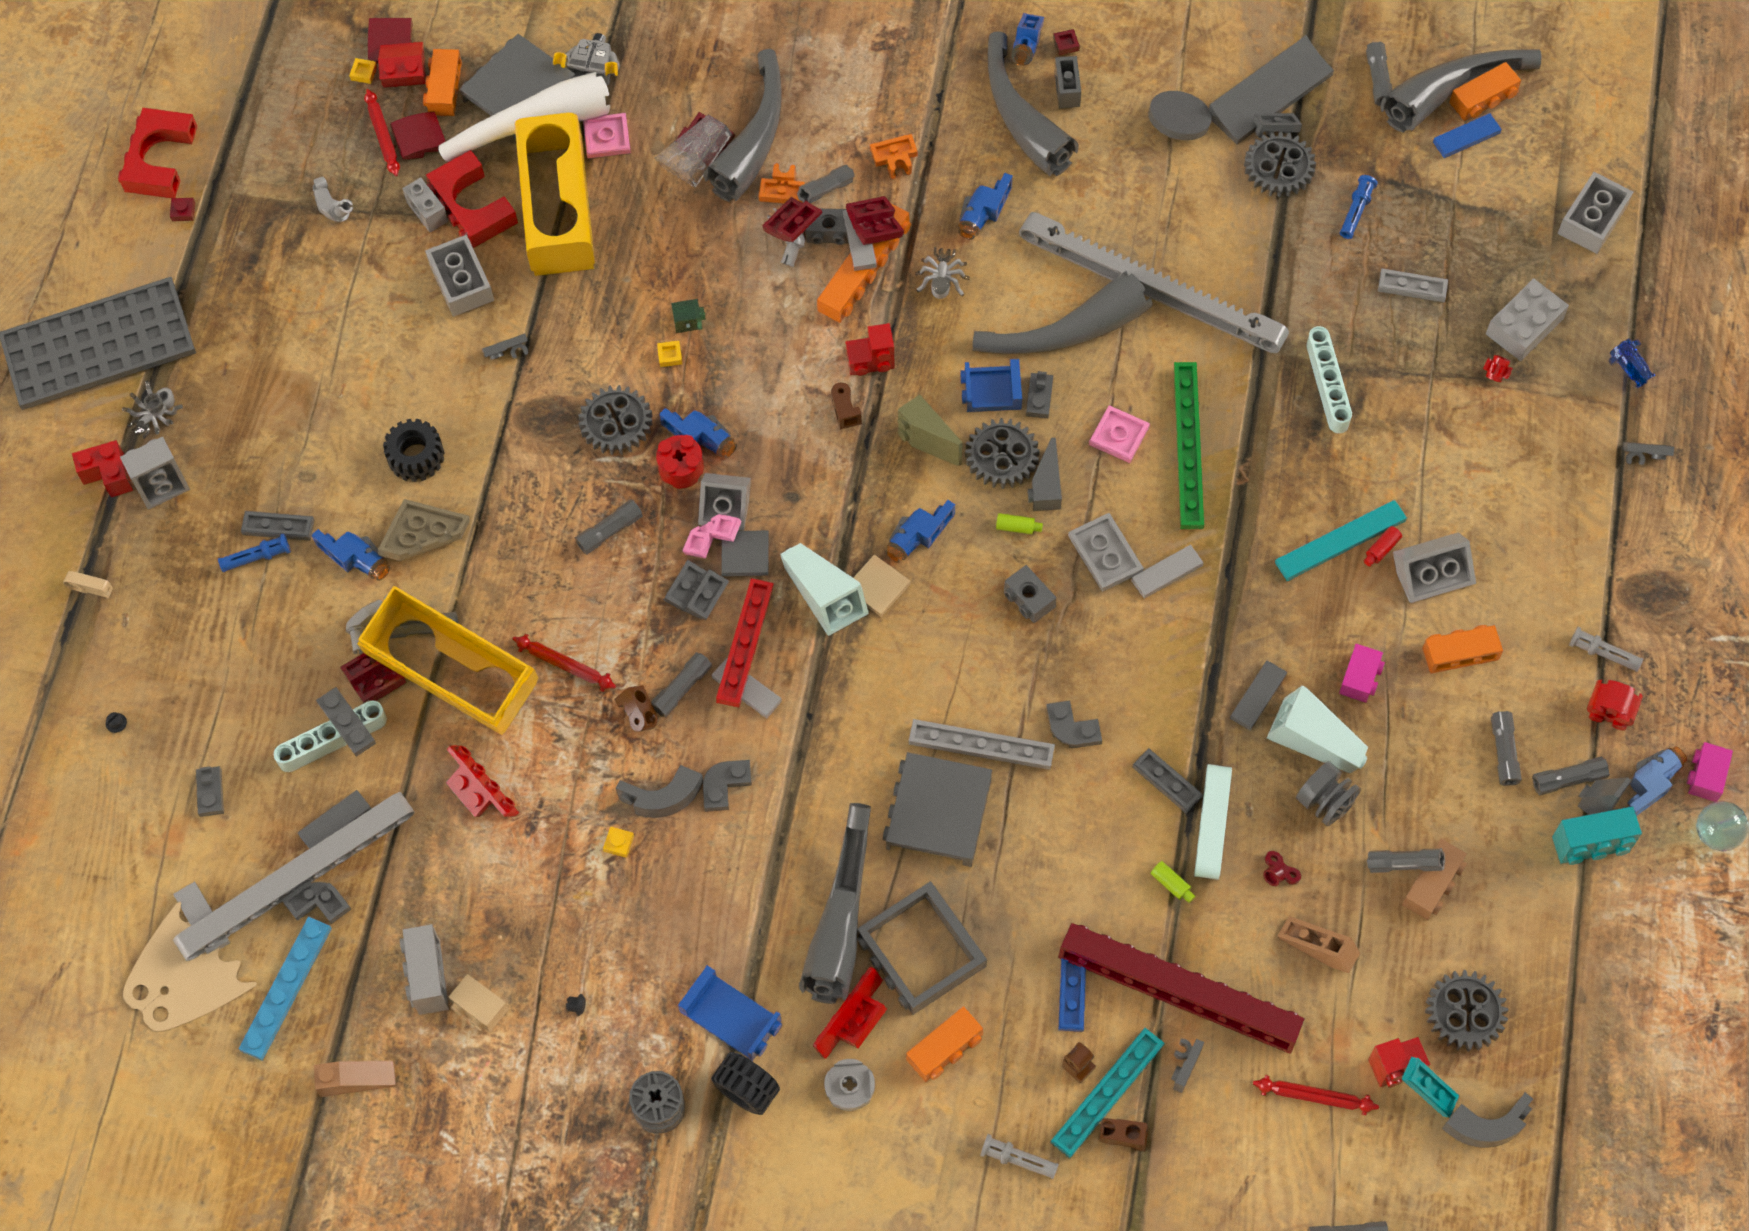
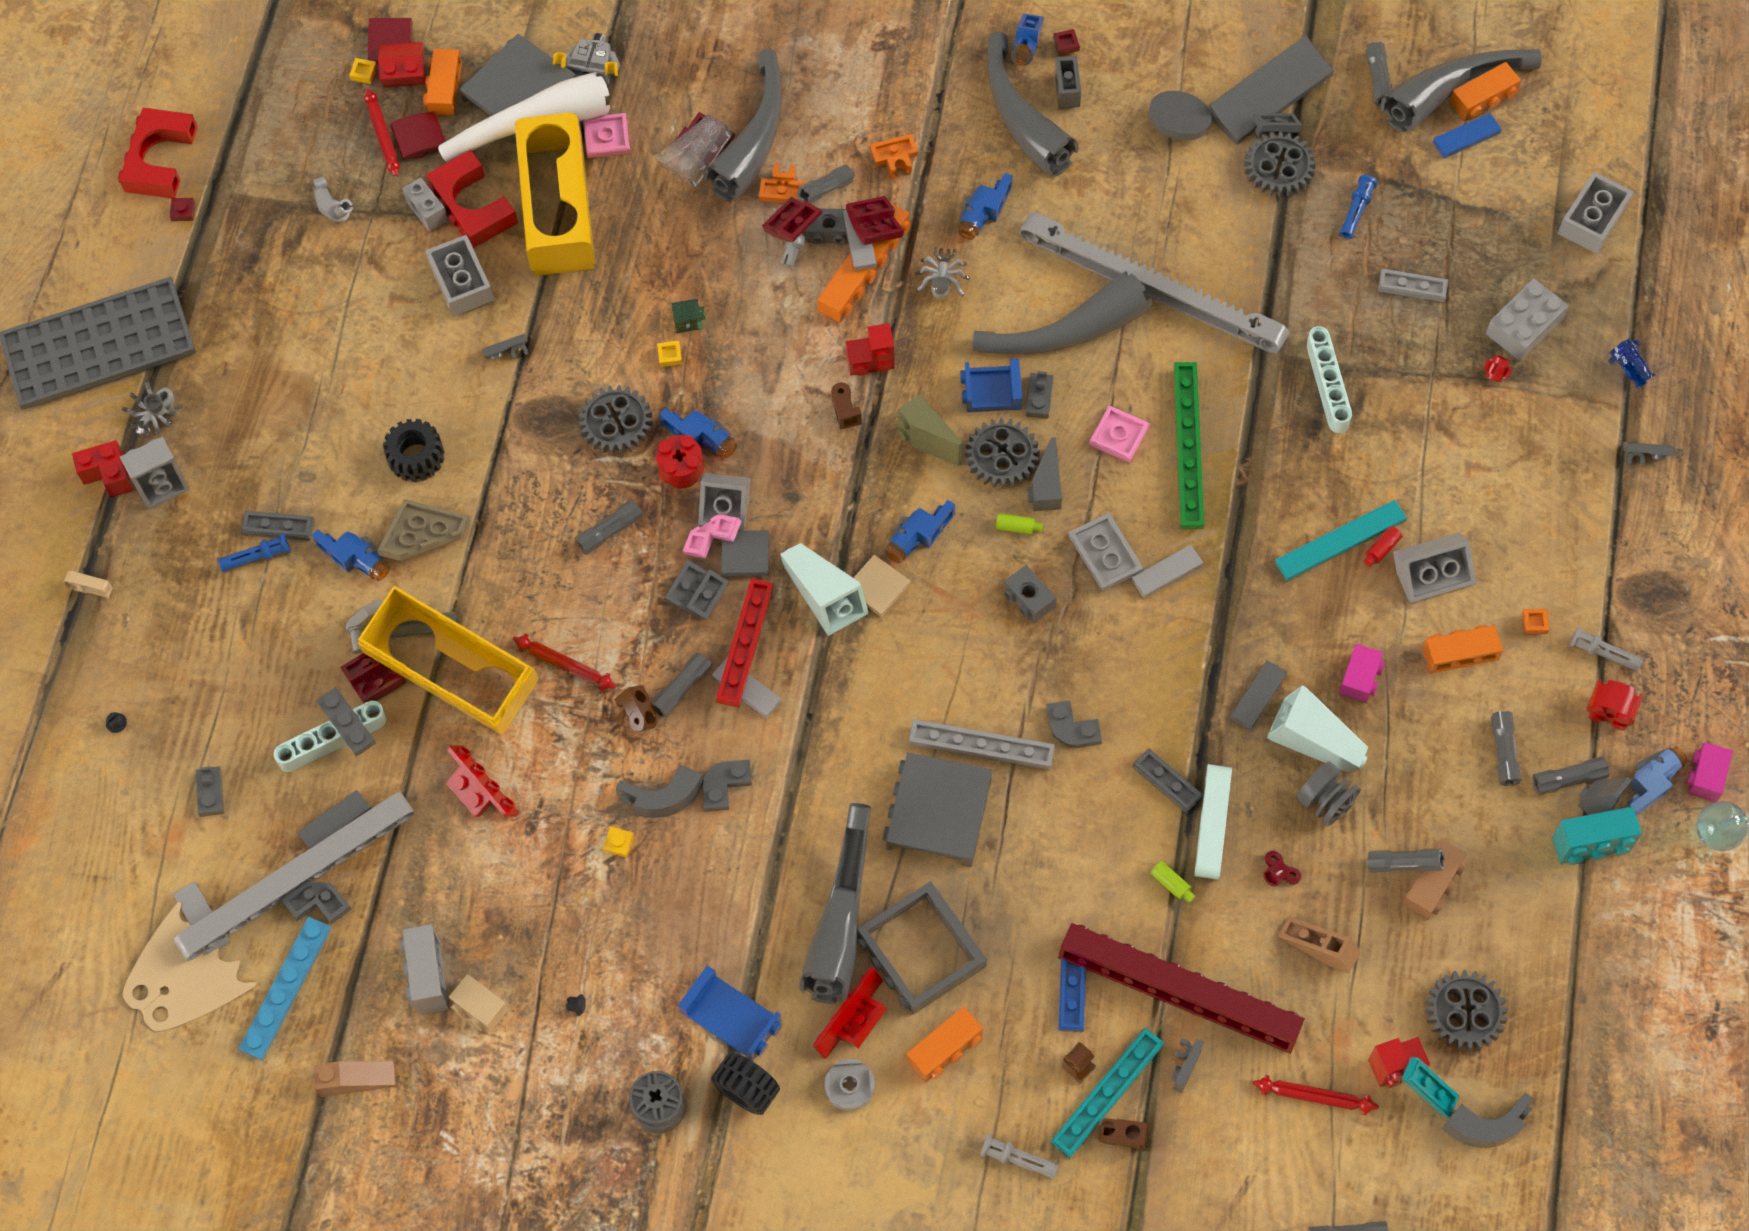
none -> orange plate [1522,609,1549,634]

